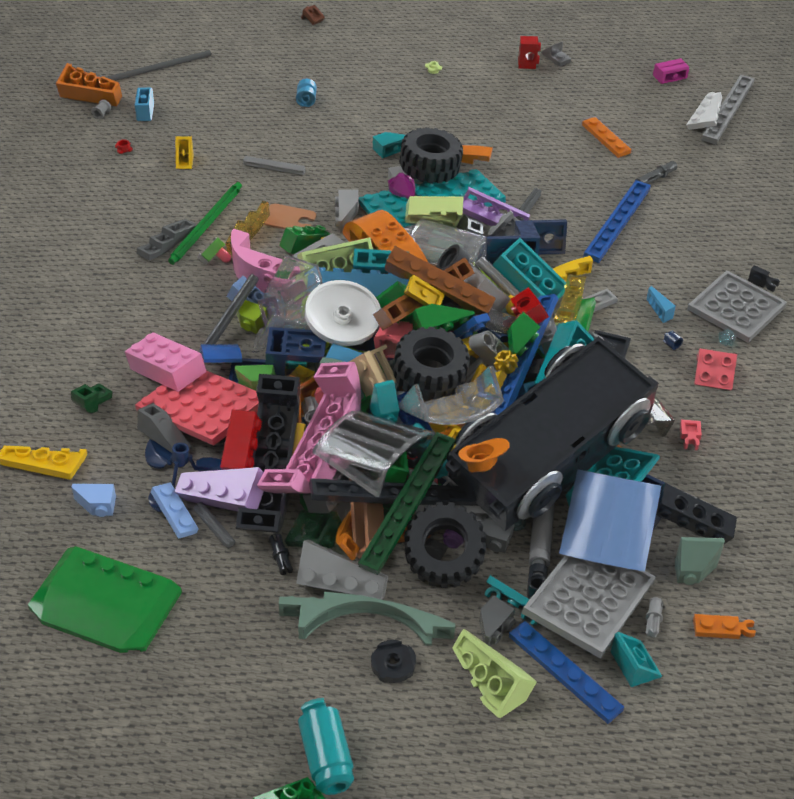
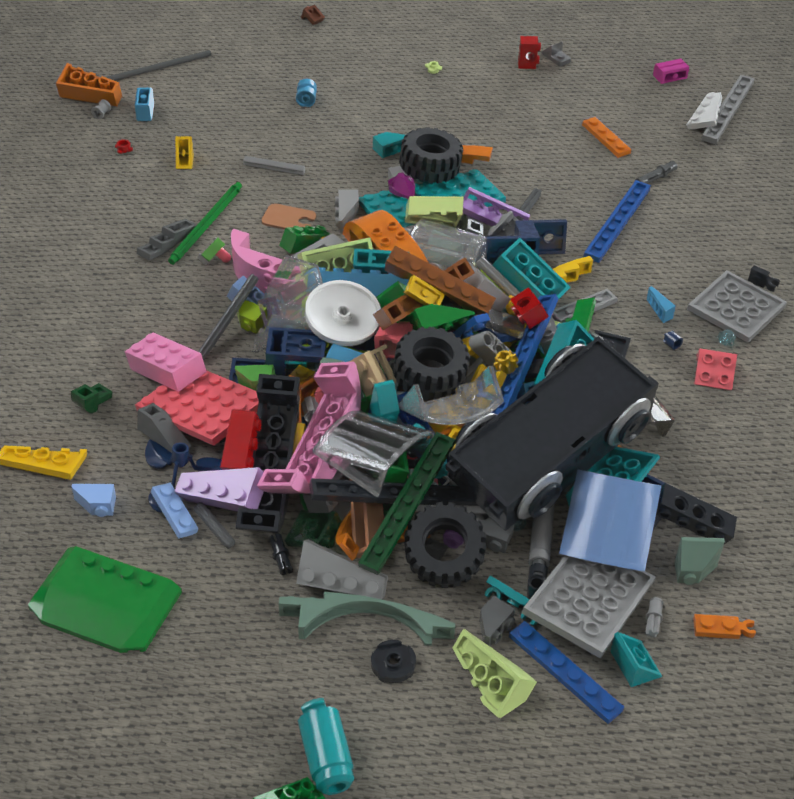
blue slope [200,344,242,363] -> none
clear yellow slope [226,201,270,255] -> none
black tyre [436,244,470,271] -> none
orange piece [459,438,510,472] -> none
green slope [507,312,540,357] -> none
clear yellow slope [554,274,586,323] -> none
coral plate [680,419,702,450] -> none

